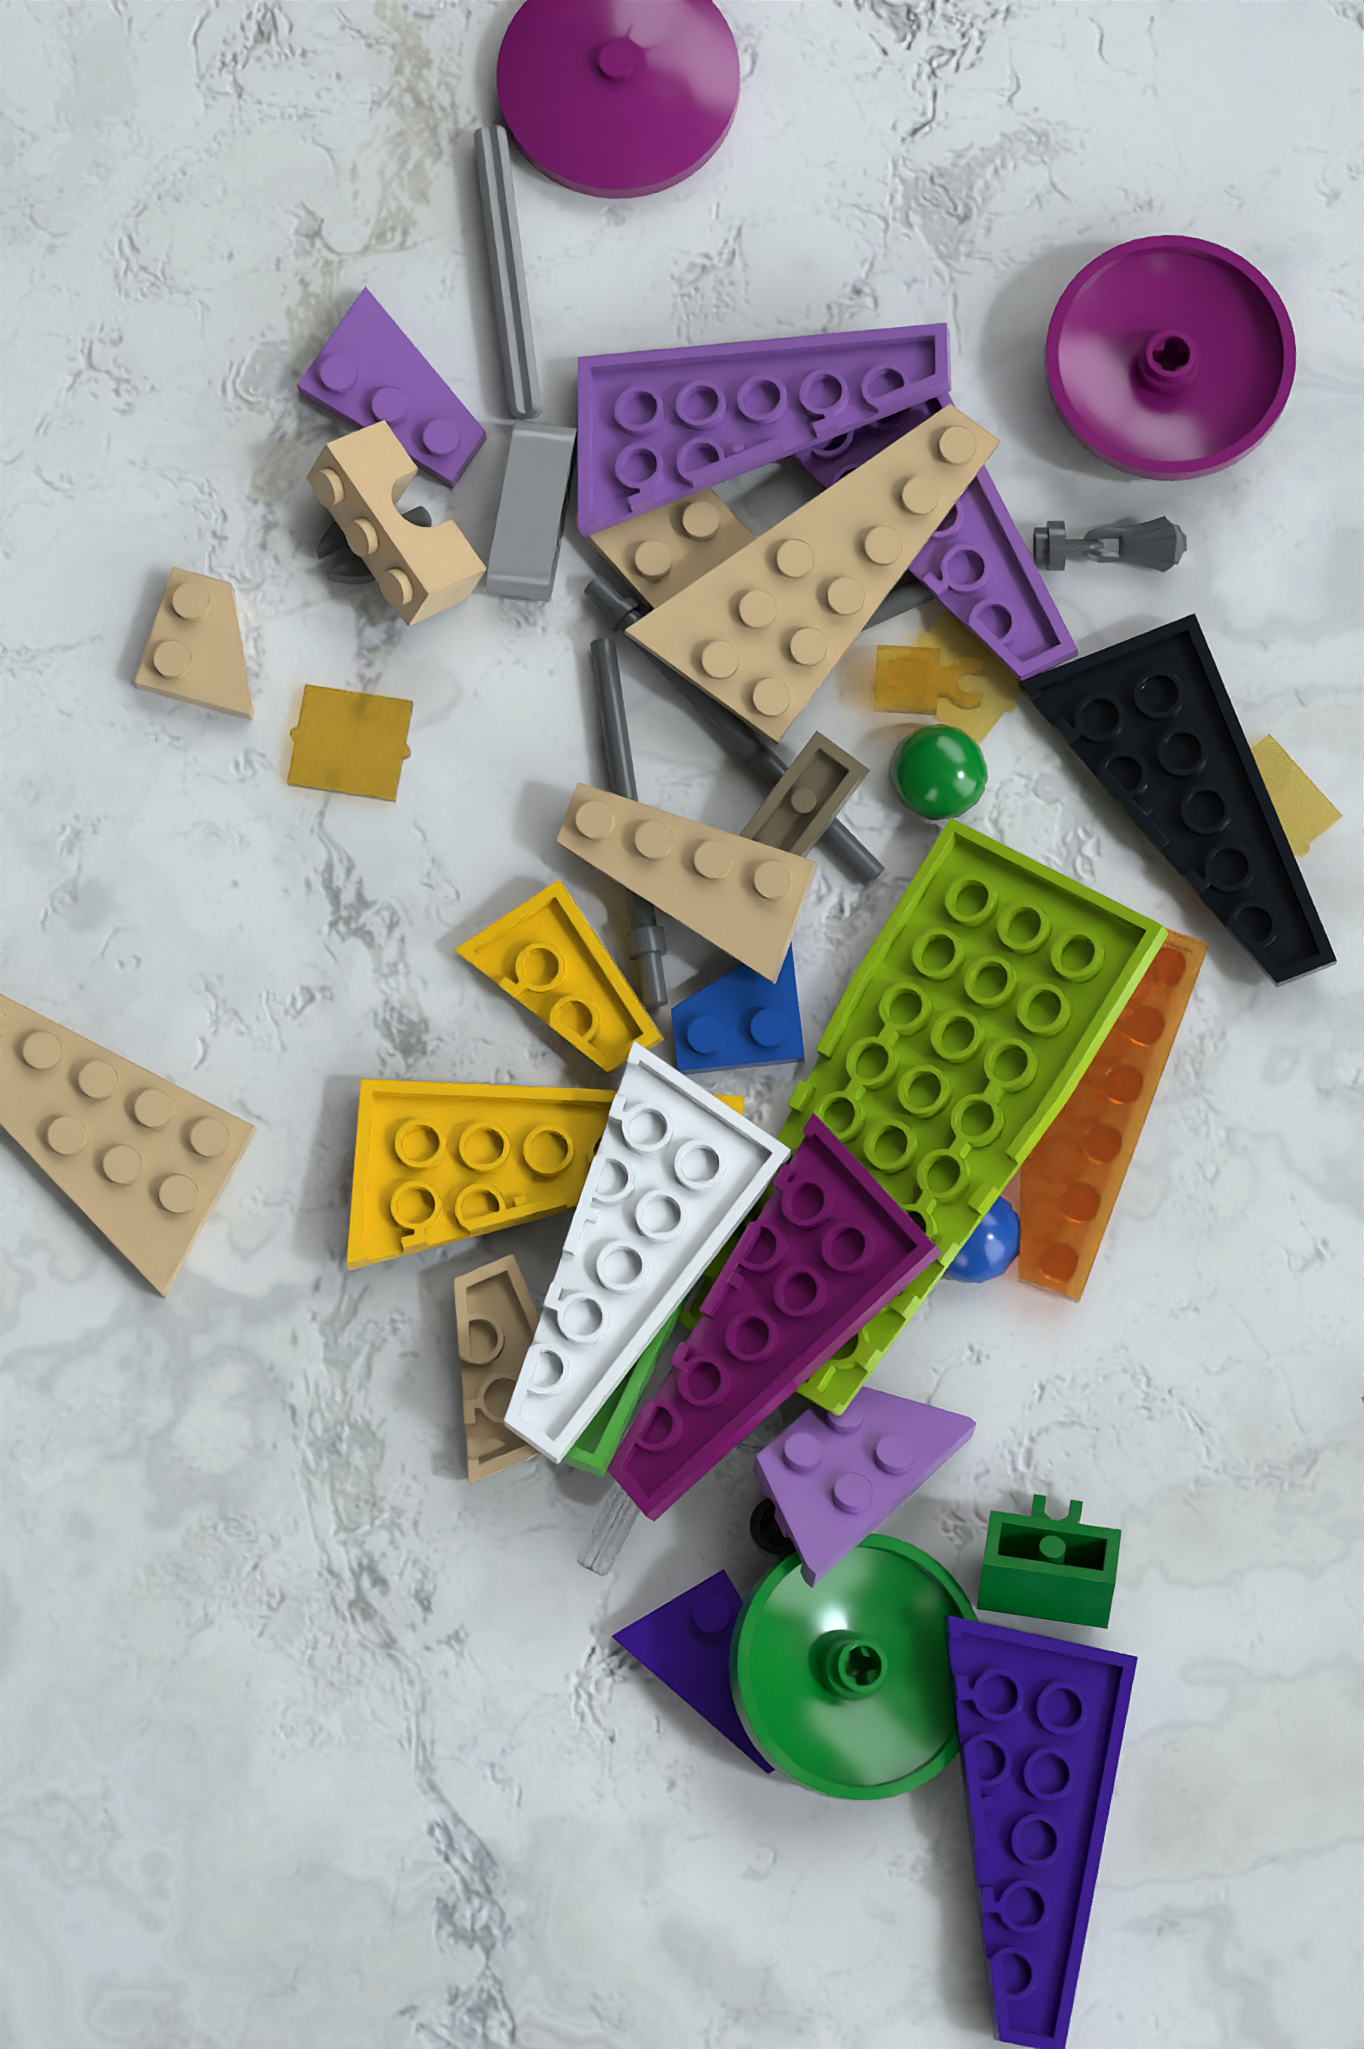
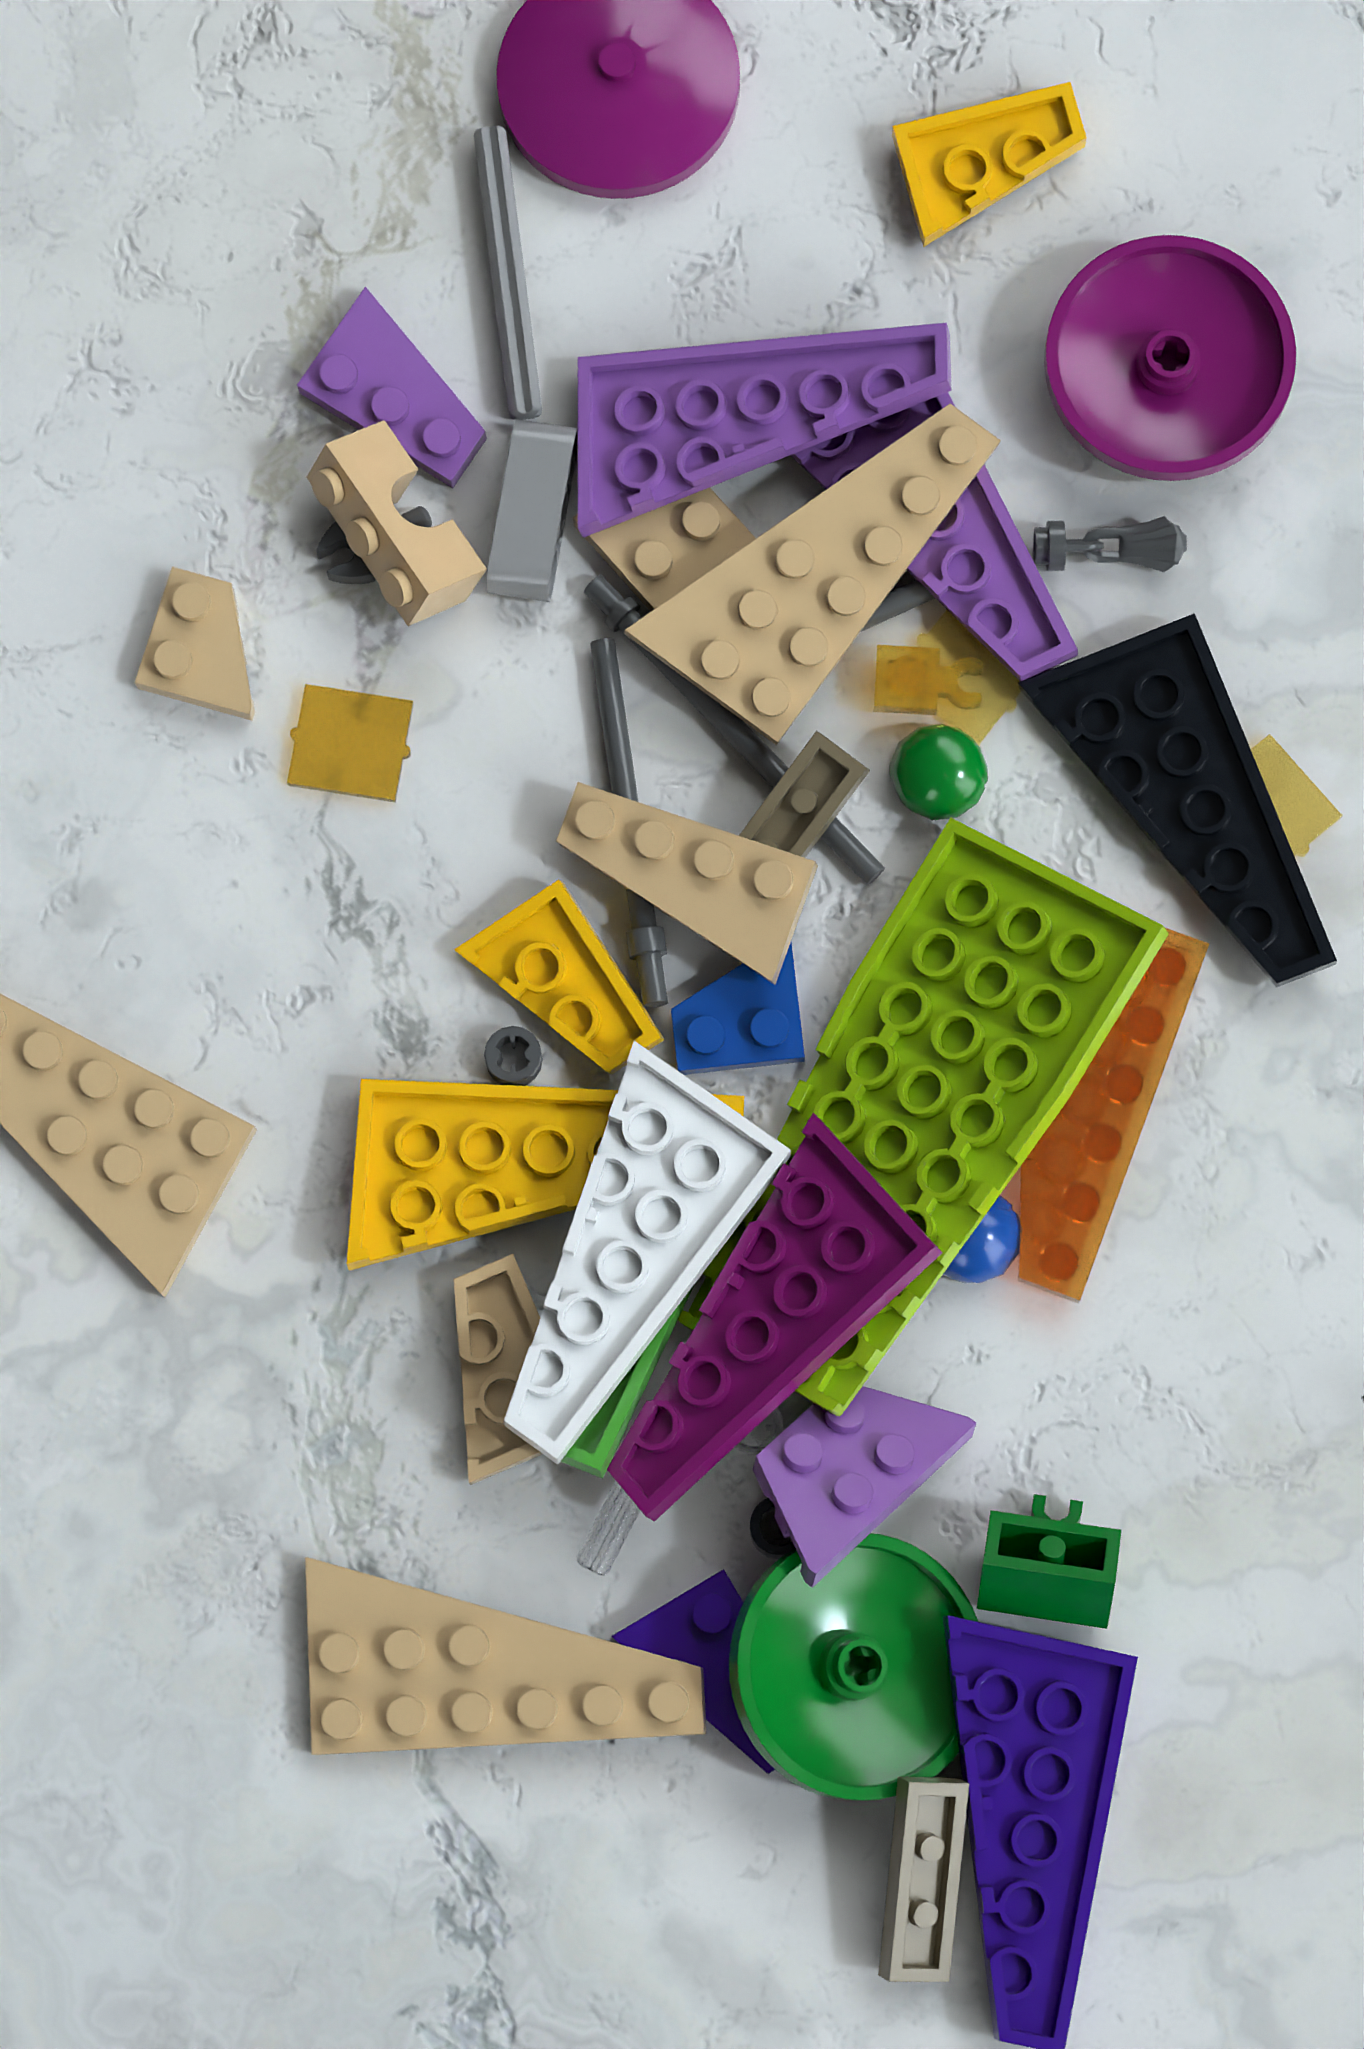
none -> tan wing [305,1557,707,1755]
none -> dark grey bush [484,1026,543,1086]
none -> plate [878,1777,969,1982]
none -> yellow wing [892,82,1087,247]

